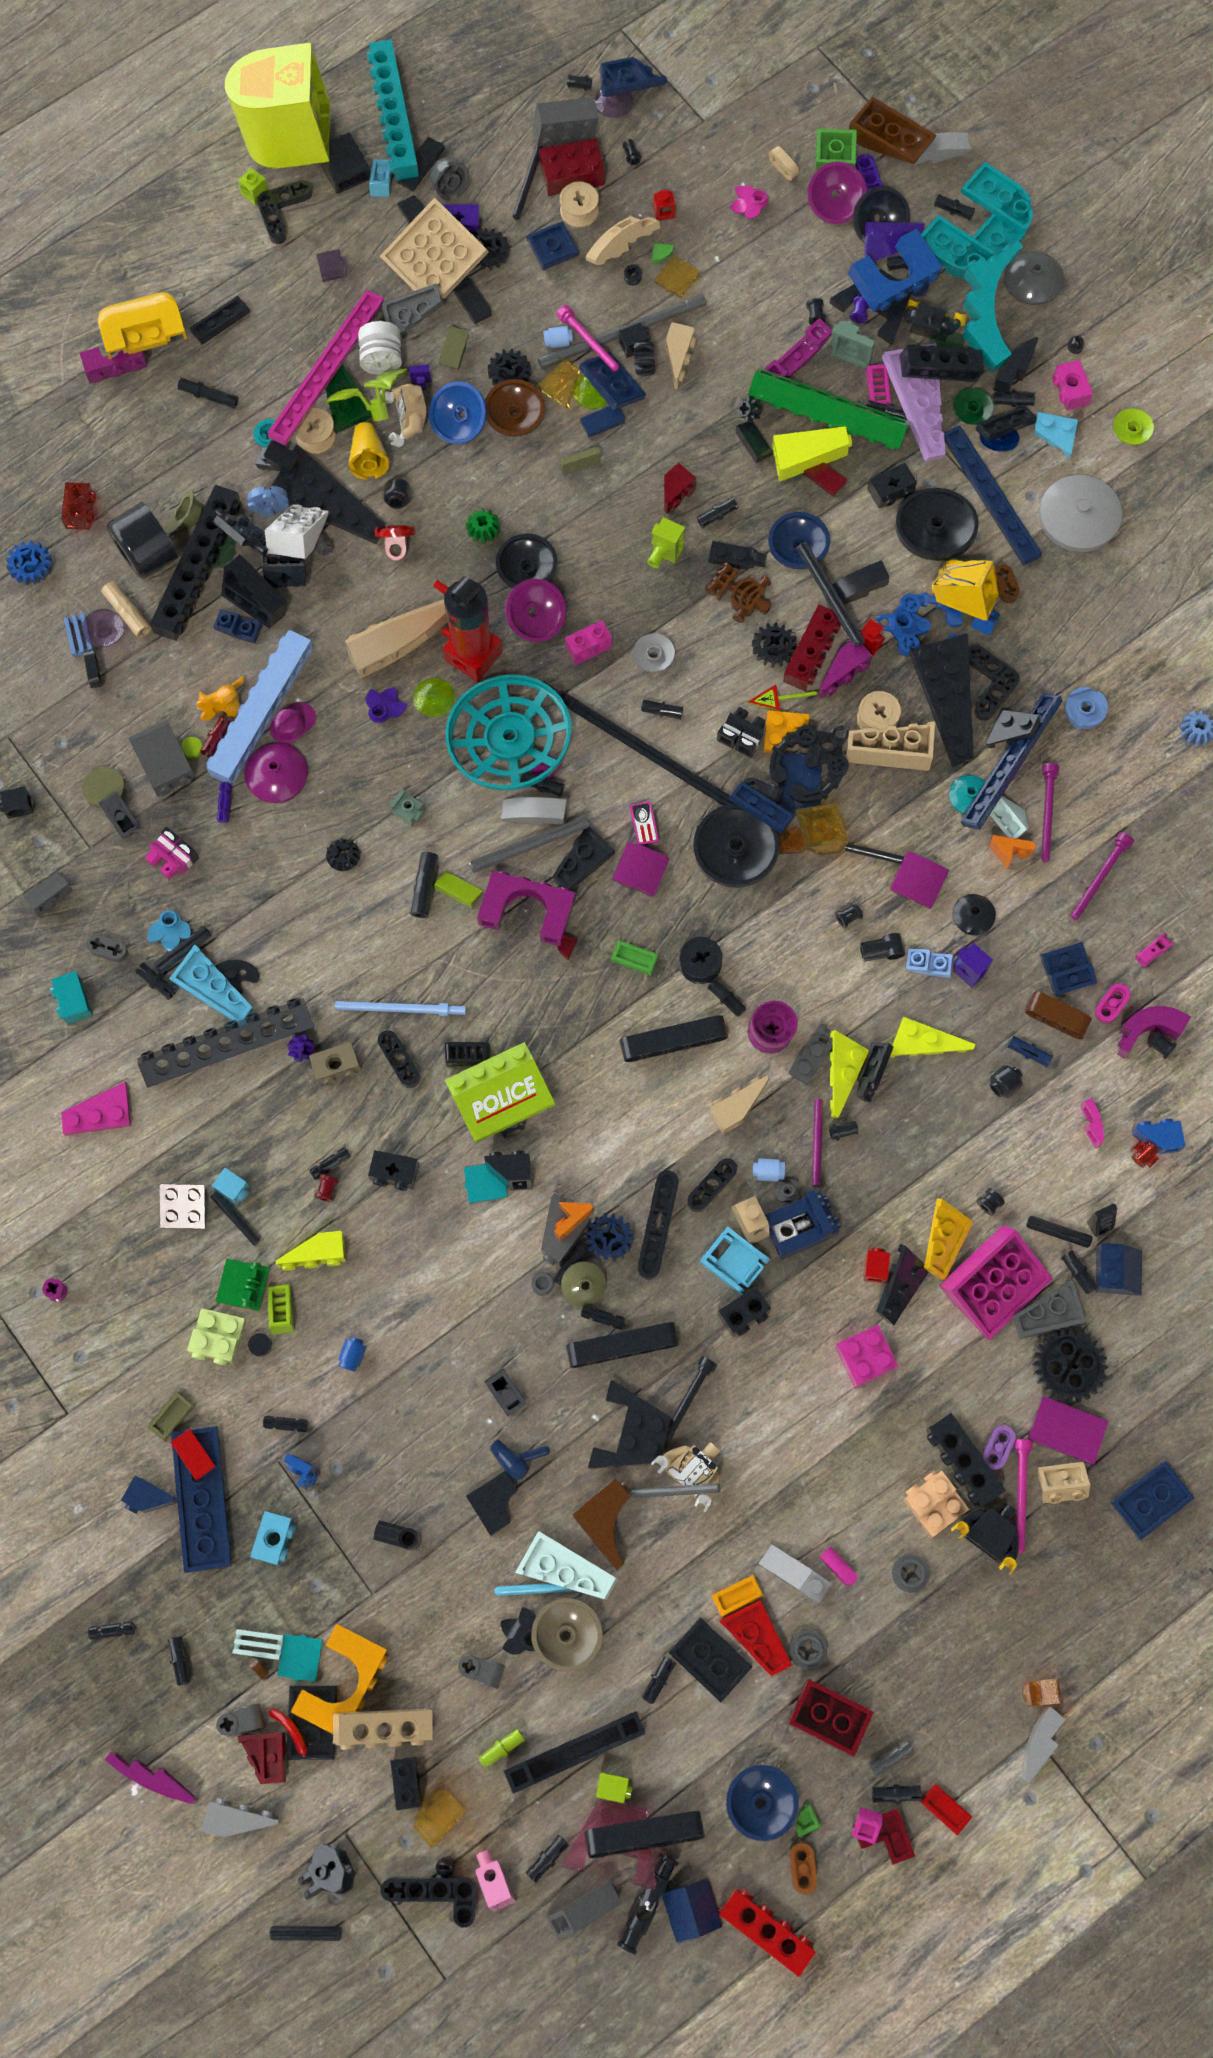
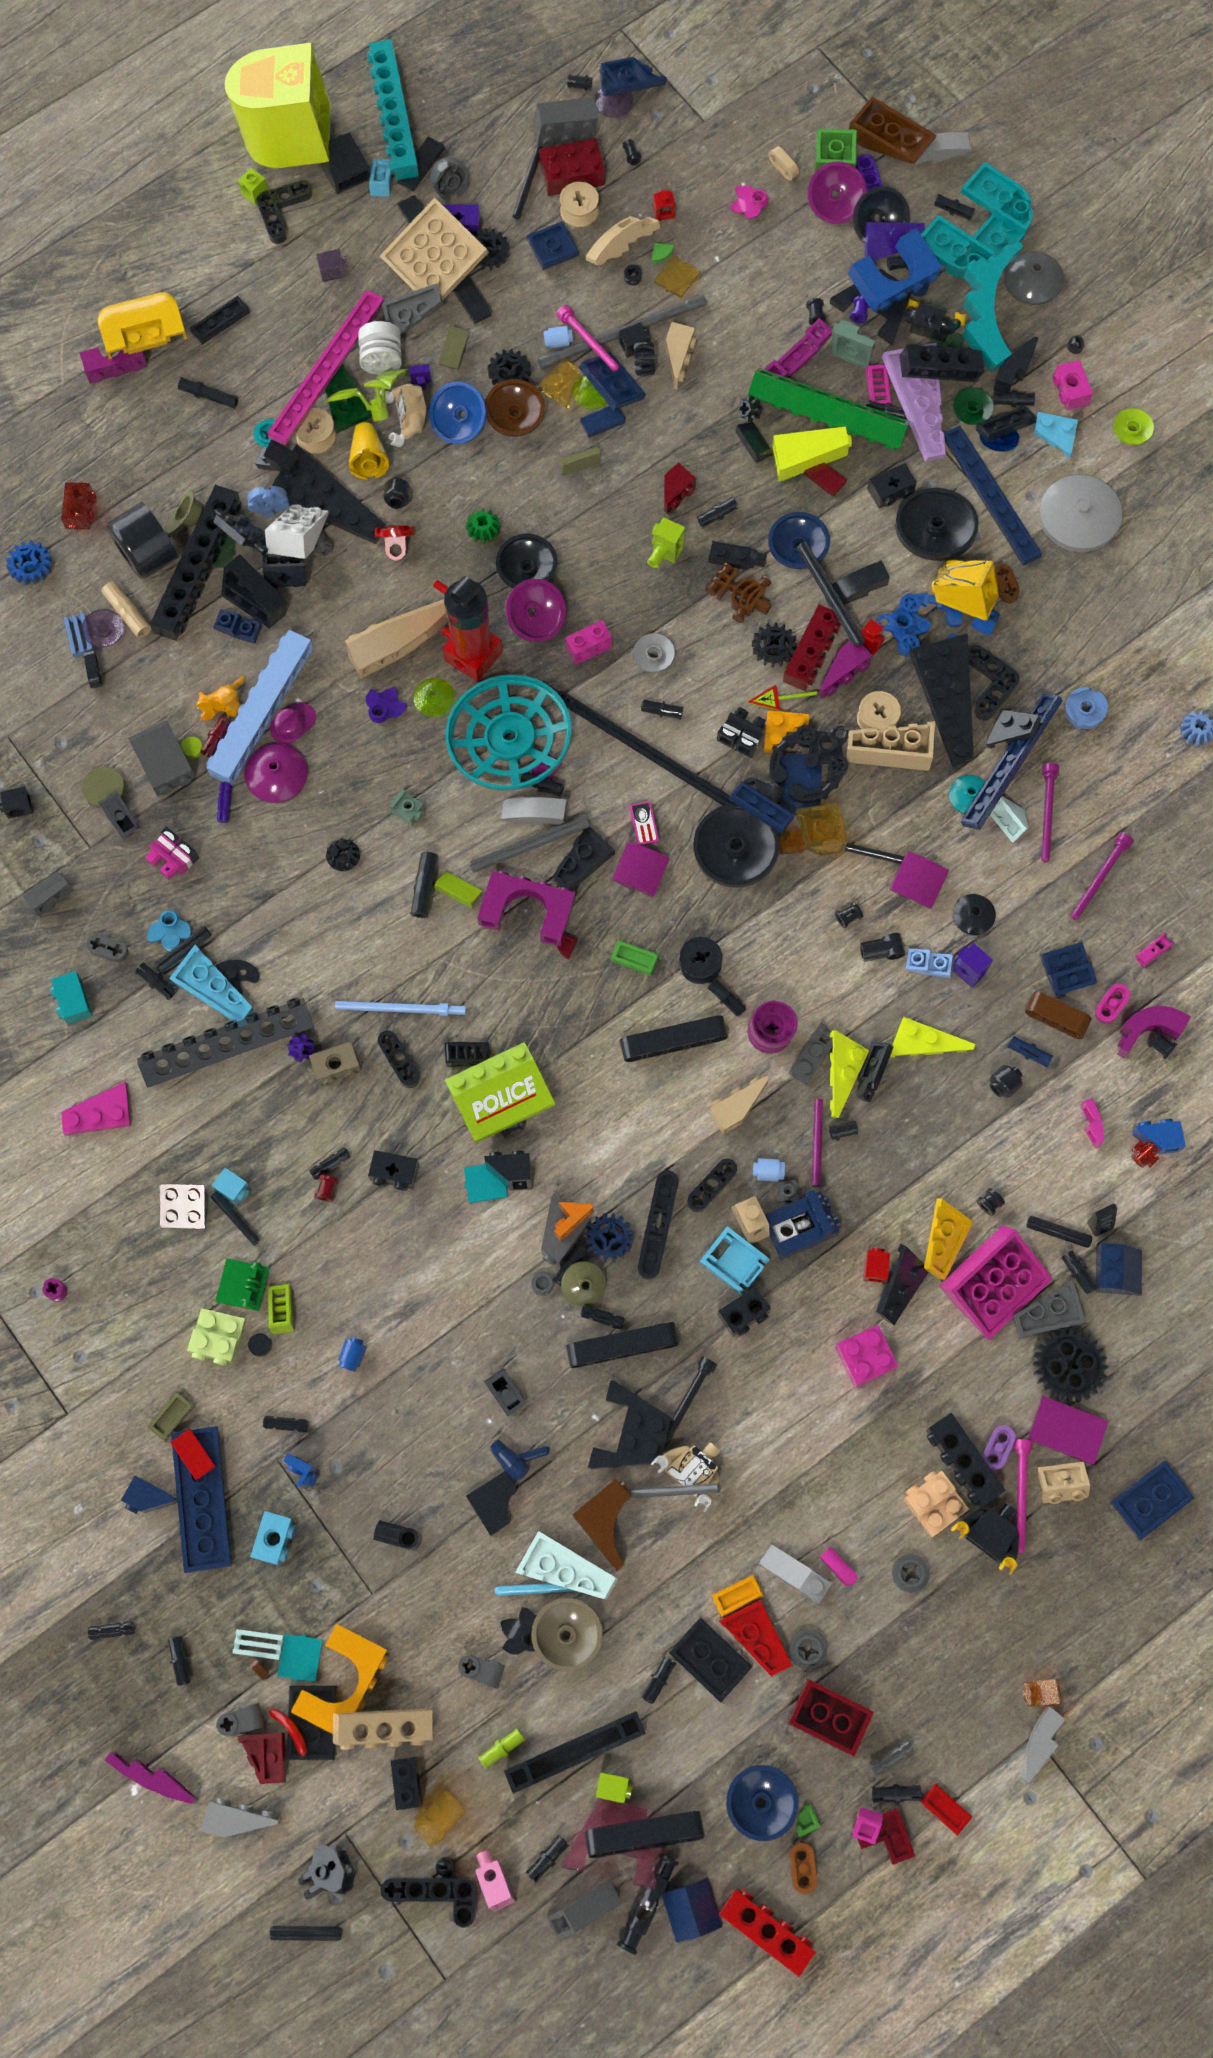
neon yellow slope [276,1231,346,1271] -> none
orange slope [989,835,1036,869] -> none

